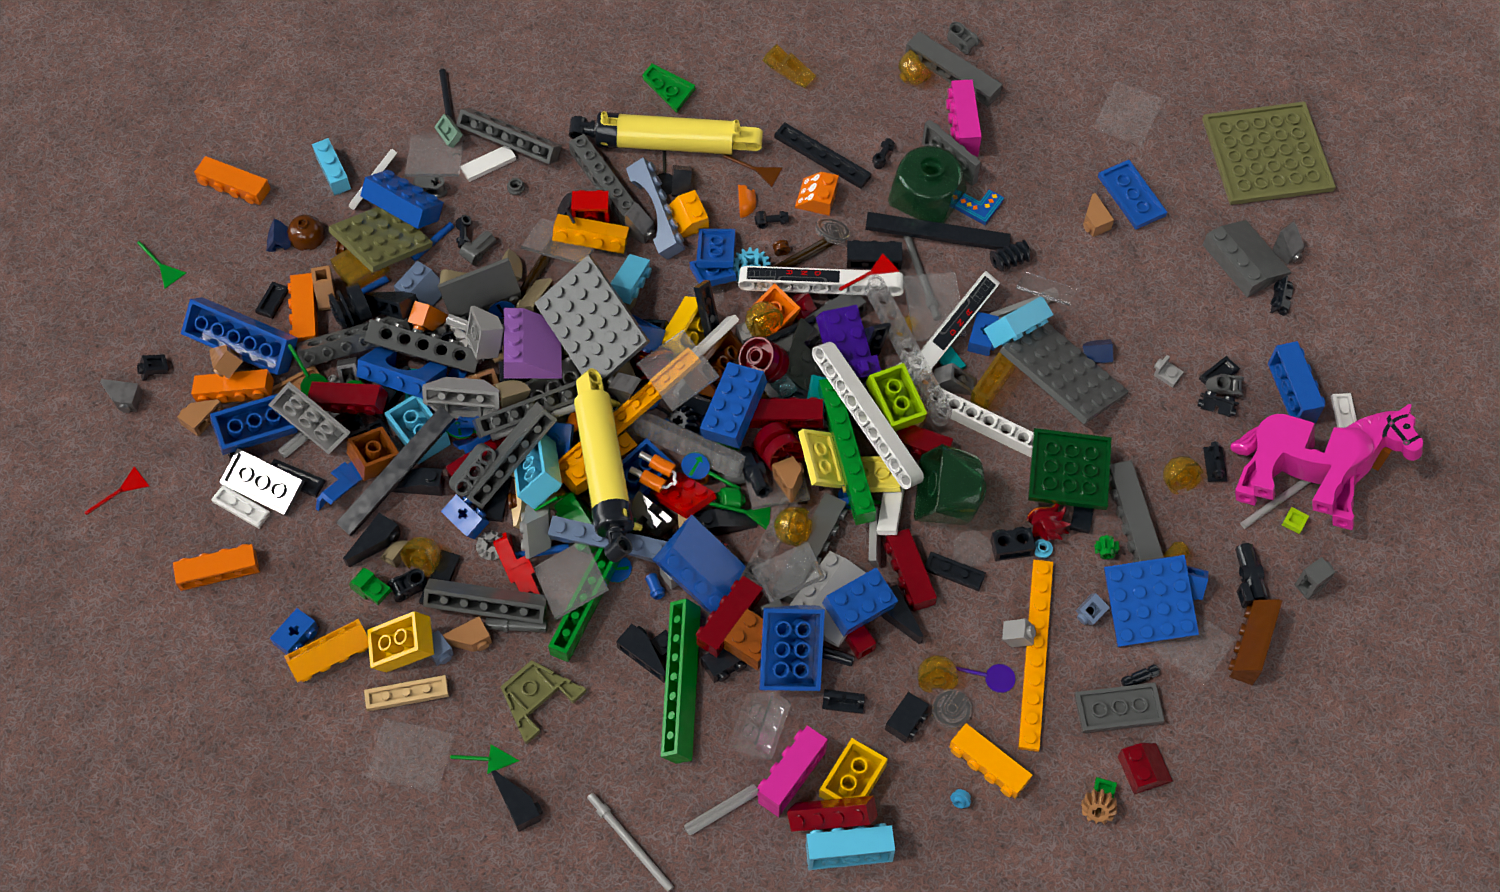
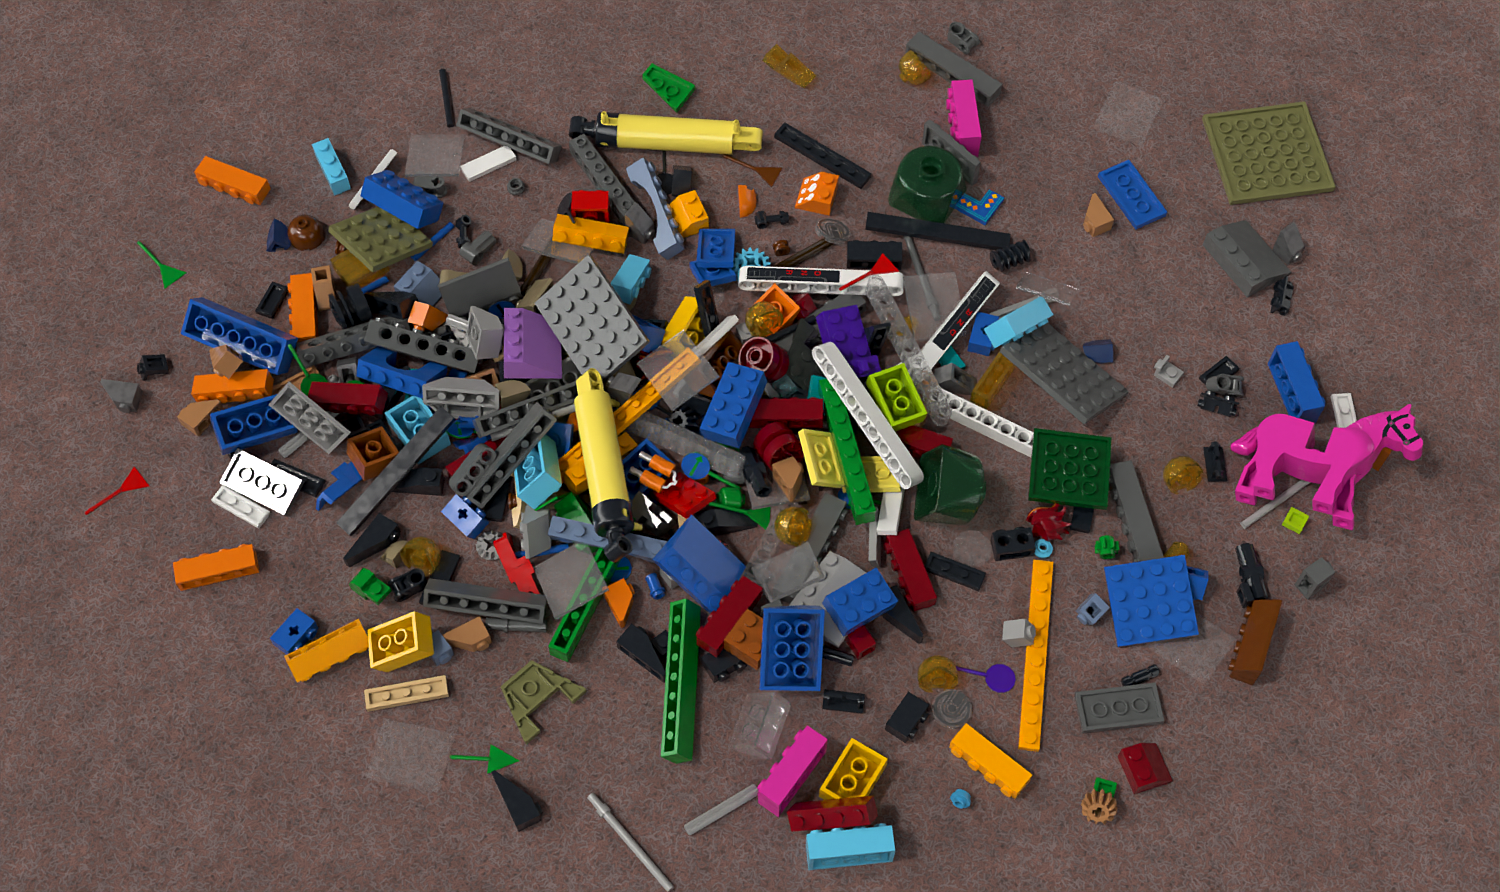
sand green plate [434,114,463,148] -> none
black bar [872,138,895,169] -> none
none -> orange slope [602,578,635,628]

